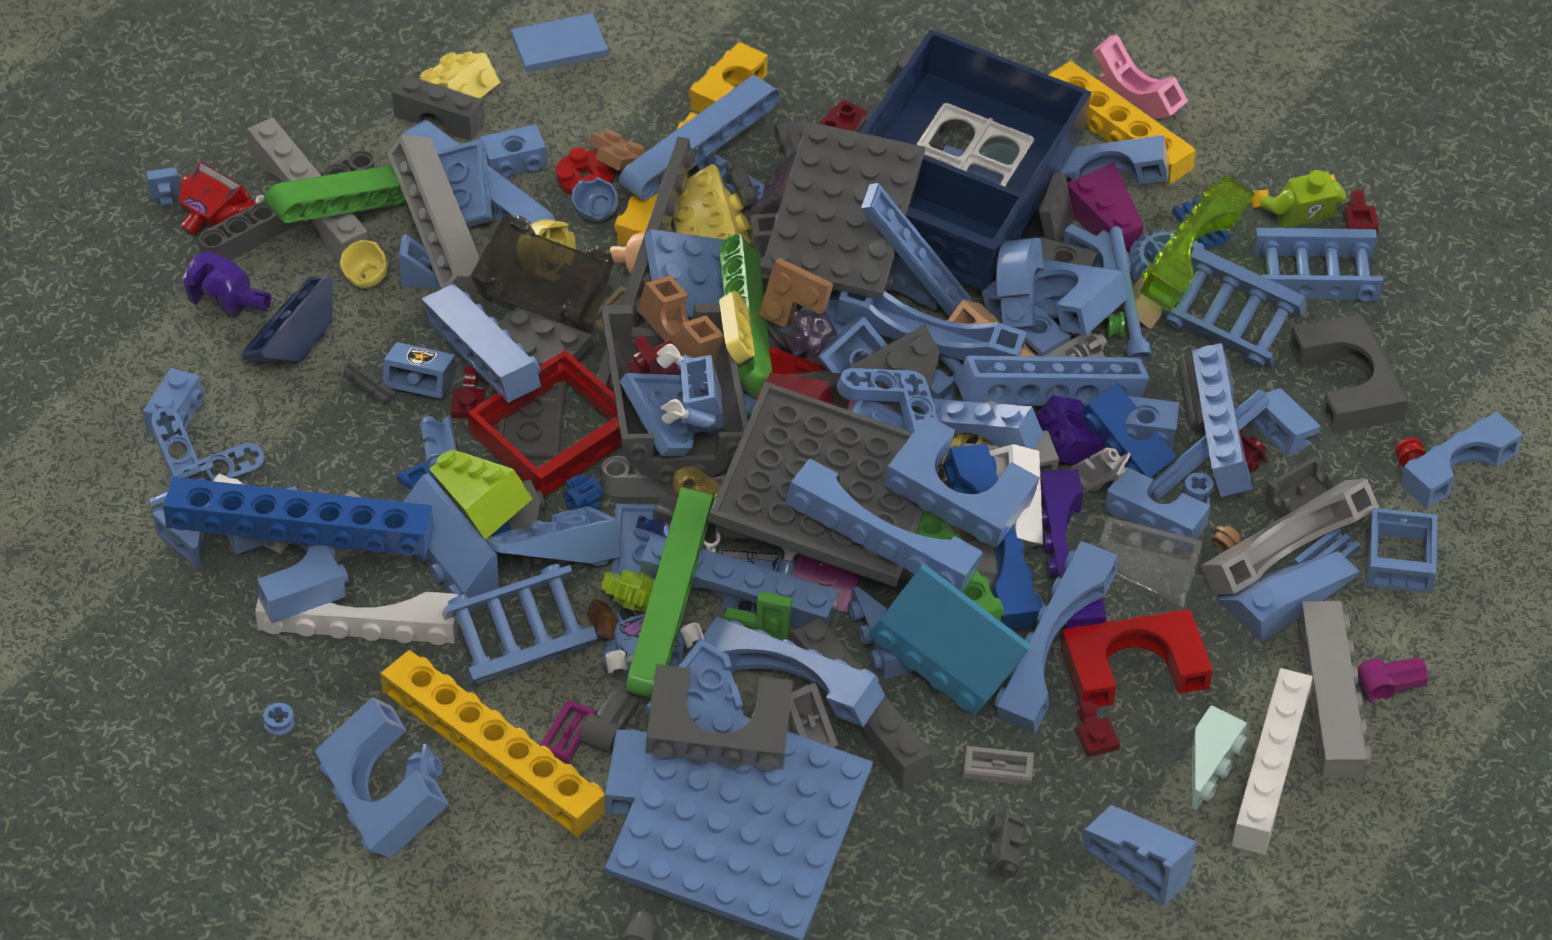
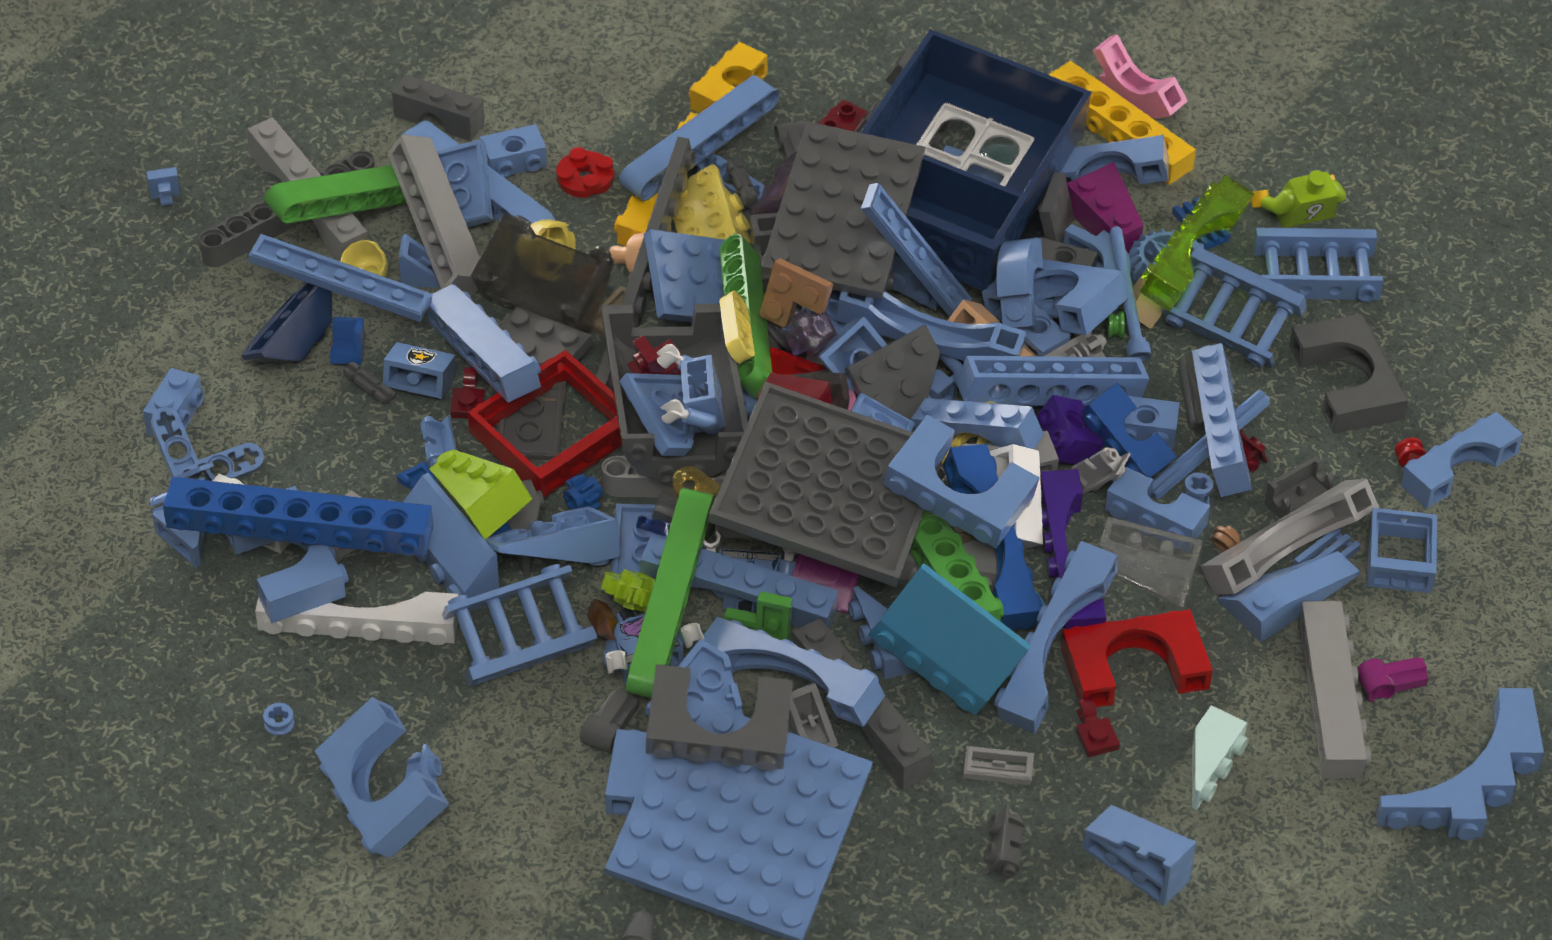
red torso [179,161,264,236] -> none
dark purple piece [183,251,272,318] -> none
yellow brick [381,650,606,837] -> none
light yellow bracket [420,51,500,99] -> none
medium blue tile [511,13,609,72] -> none
magenta tile [540,700,598,764] -> none
medium blue hair [572,177,619,223] -> none
medium nougat plate [588,129,645,171] -> none
medium nougat arch [637,275,724,363] -> none
medium blue arch [785,459,983,592] -> none
medium blue beam [837,368,938,433] -> none
white arch [1232,668,1313,855] -> none
medium blue hinge [1250,388,1321,457] -> none
dark red plate [1344,190,1379,235] -> none
none -> medium blue tile [248,234,432,322]
none -> blue panel [330,317,365,365]
none -> medium blue arch [1376,688,1544,841]

